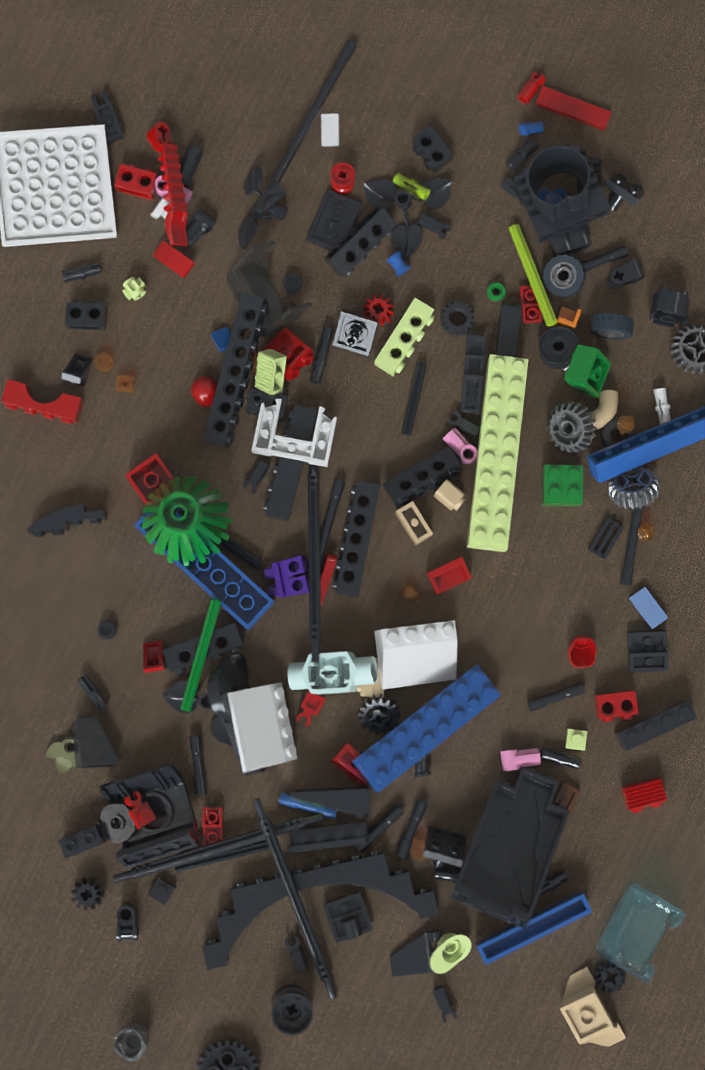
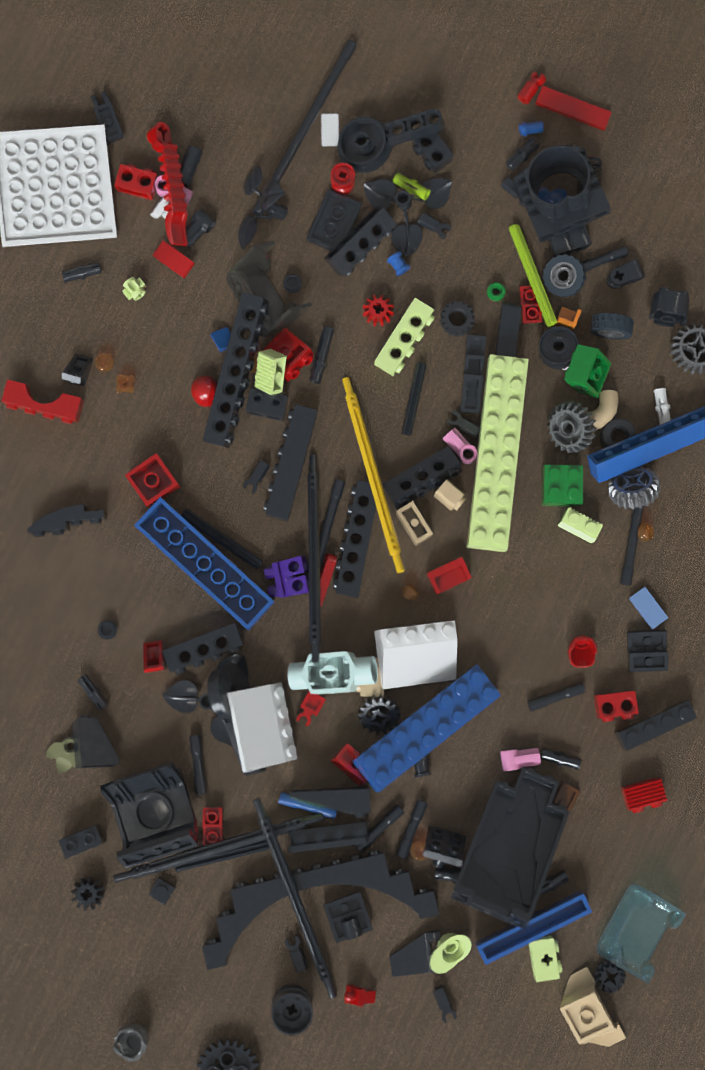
black brick [65,300,107,331] -> none
black plate [98,803,137,843] -> none
black piece [117,902,139,942] -> none
red plate [124,791,156,829] -> none
green plant [142,477,232,566] -> none
green axle [181,598,221,712] -> none
white wedge [252,399,337,467] -> none
plate [333,309,379,356] -> none
yellowish green plate [565,729,587,751] -> none
black tile [588,517,624,560] -> none
black plate [604,173,645,211] -> none
clear orange plate [617,415,634,434] -> none
none -> black beam [337,109,445,173]
none -> yellow axle [342,377,405,573]
none -> red piece [344,984,376,1007]
none -> yellowish green brick [529,935,562,982]
none -> yellowish green brick [558,507,603,543]

